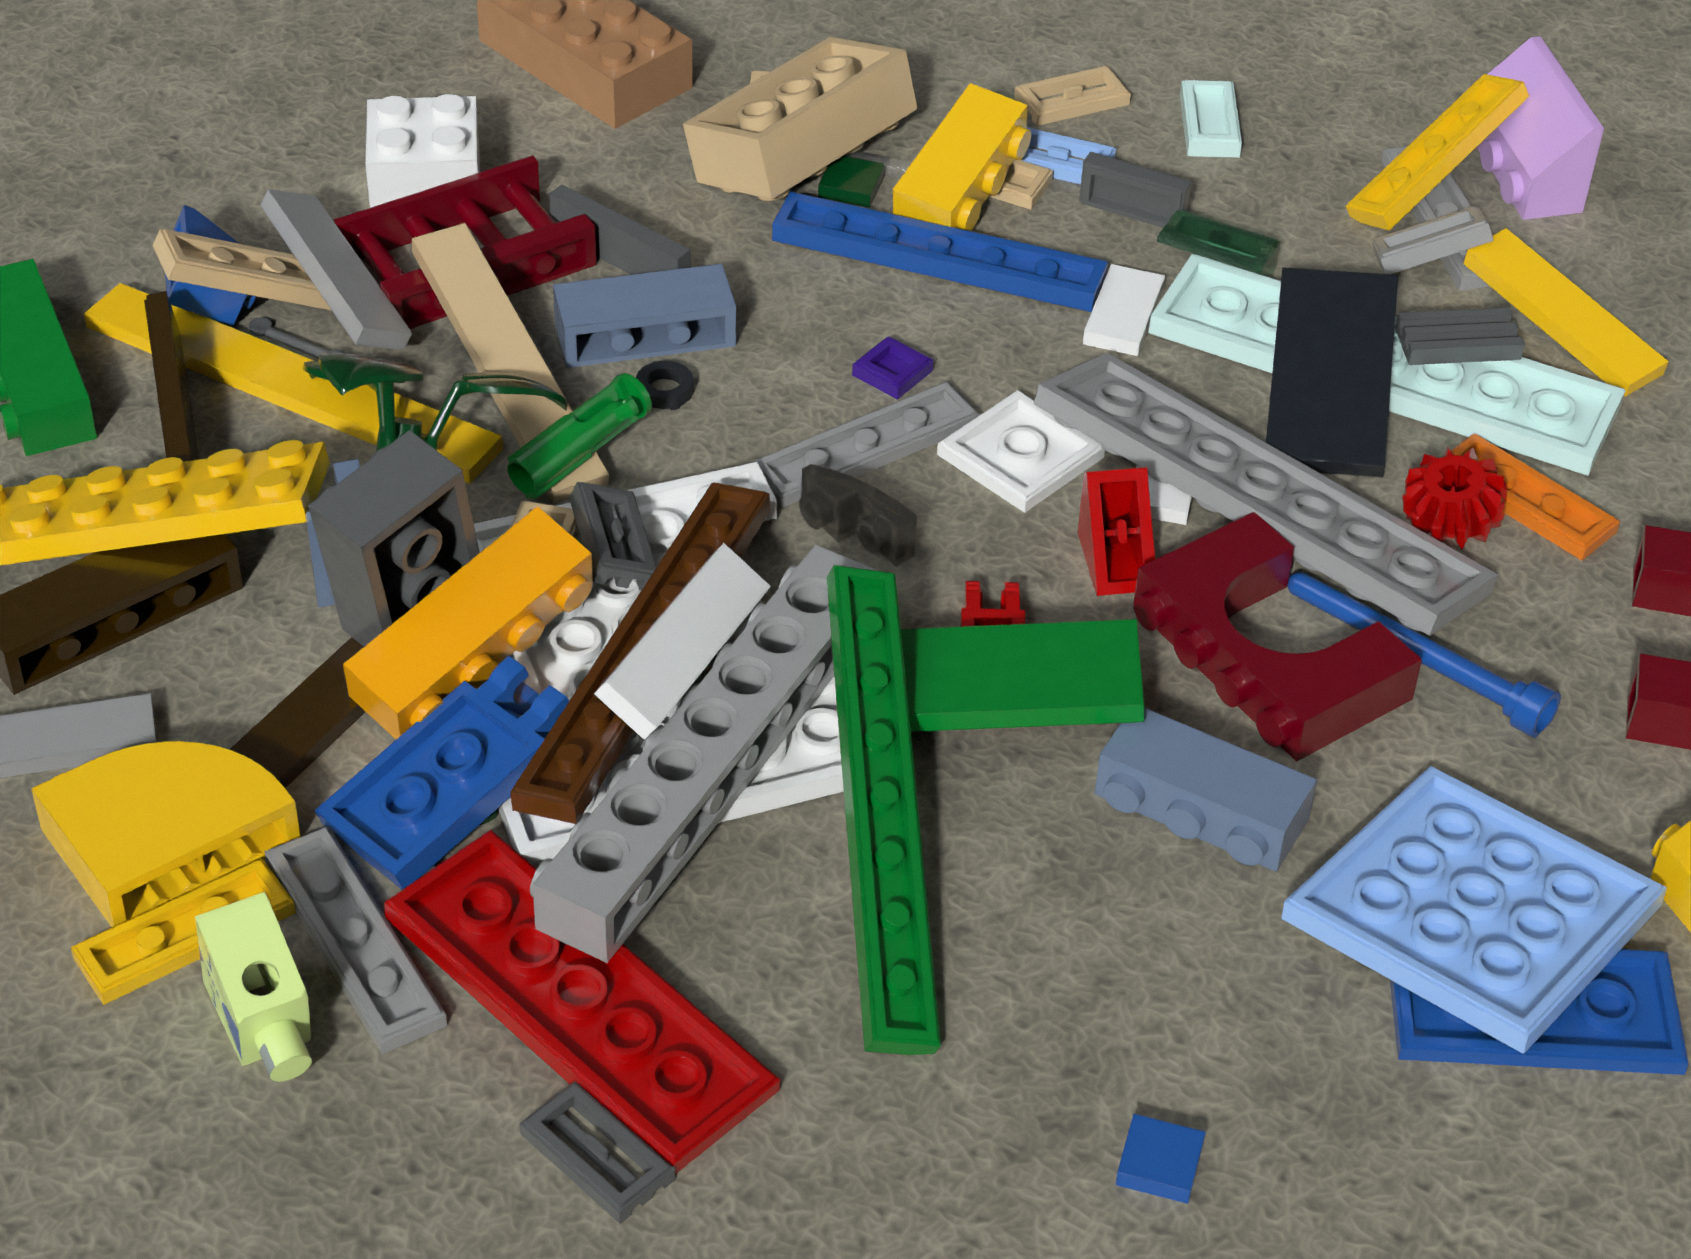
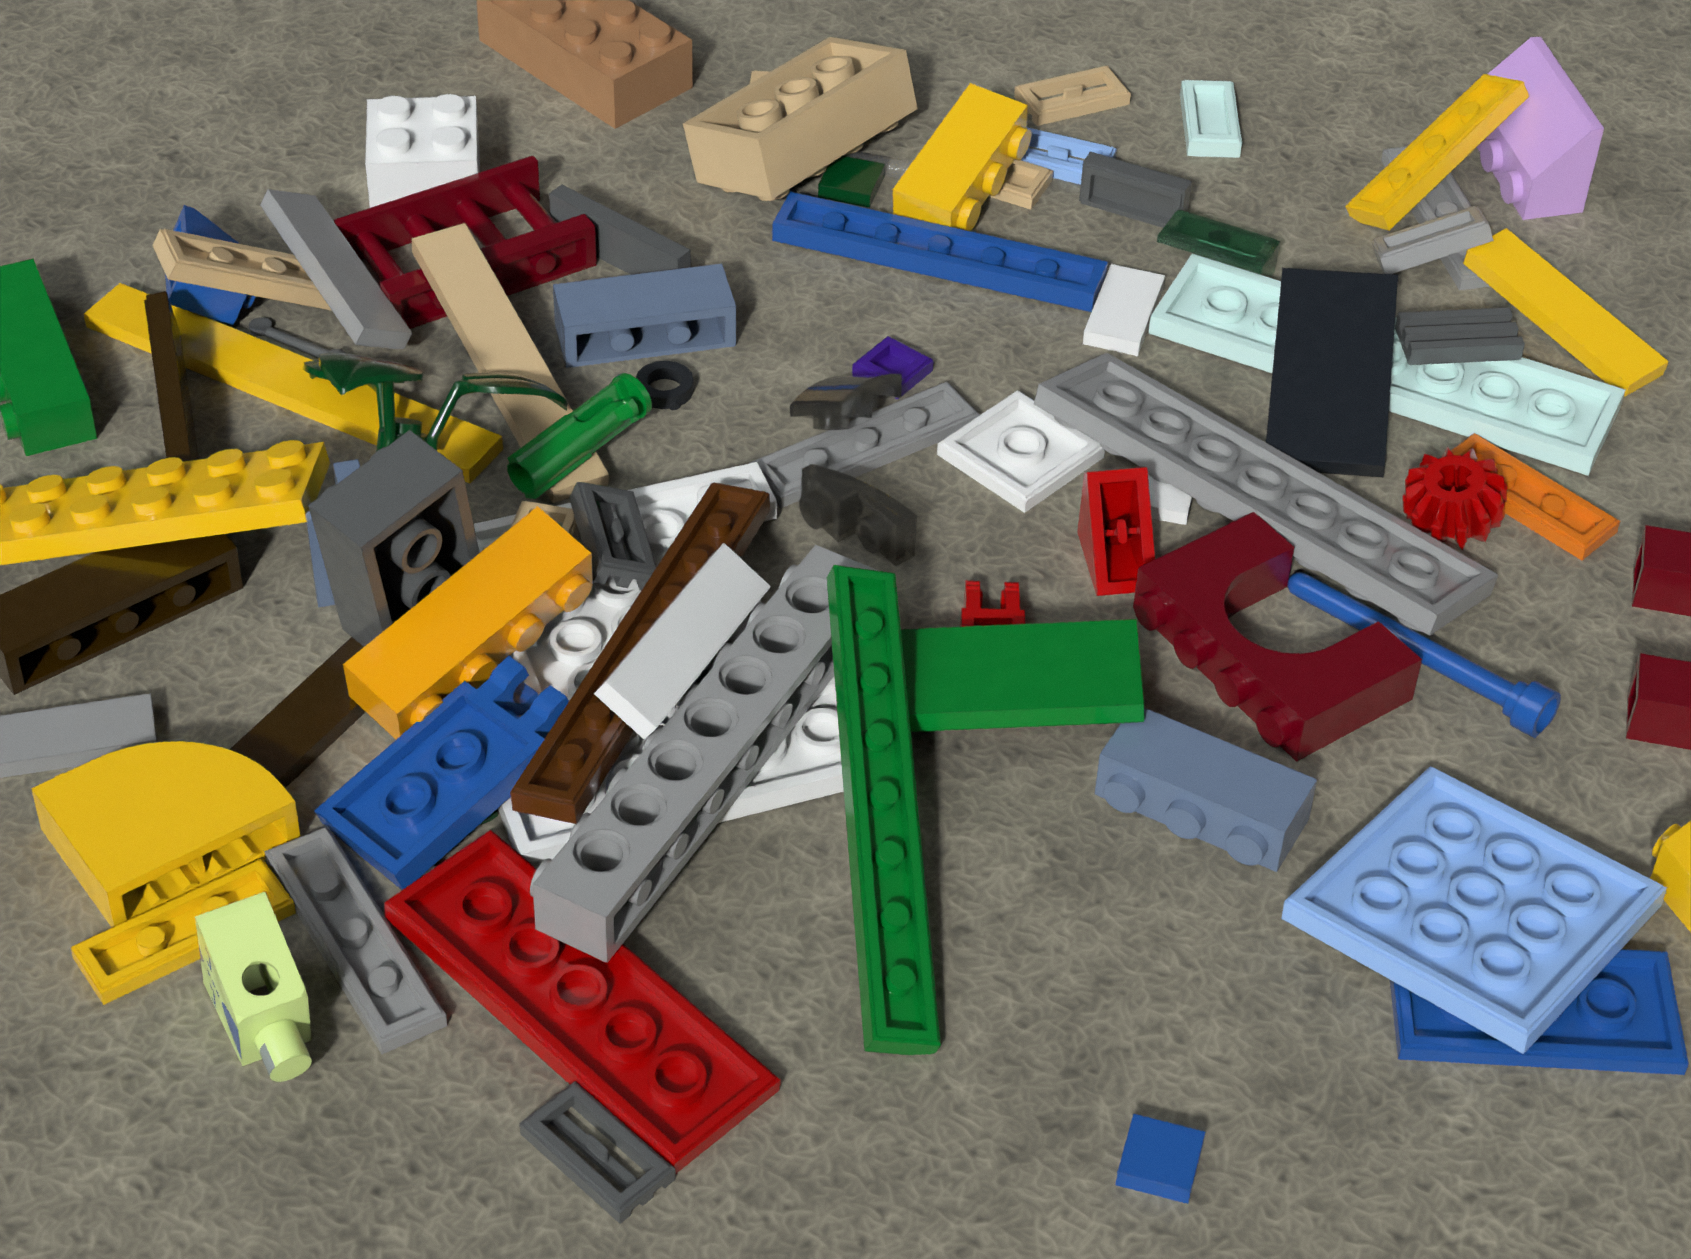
none -> clear smoke slope [790,374,902,430]

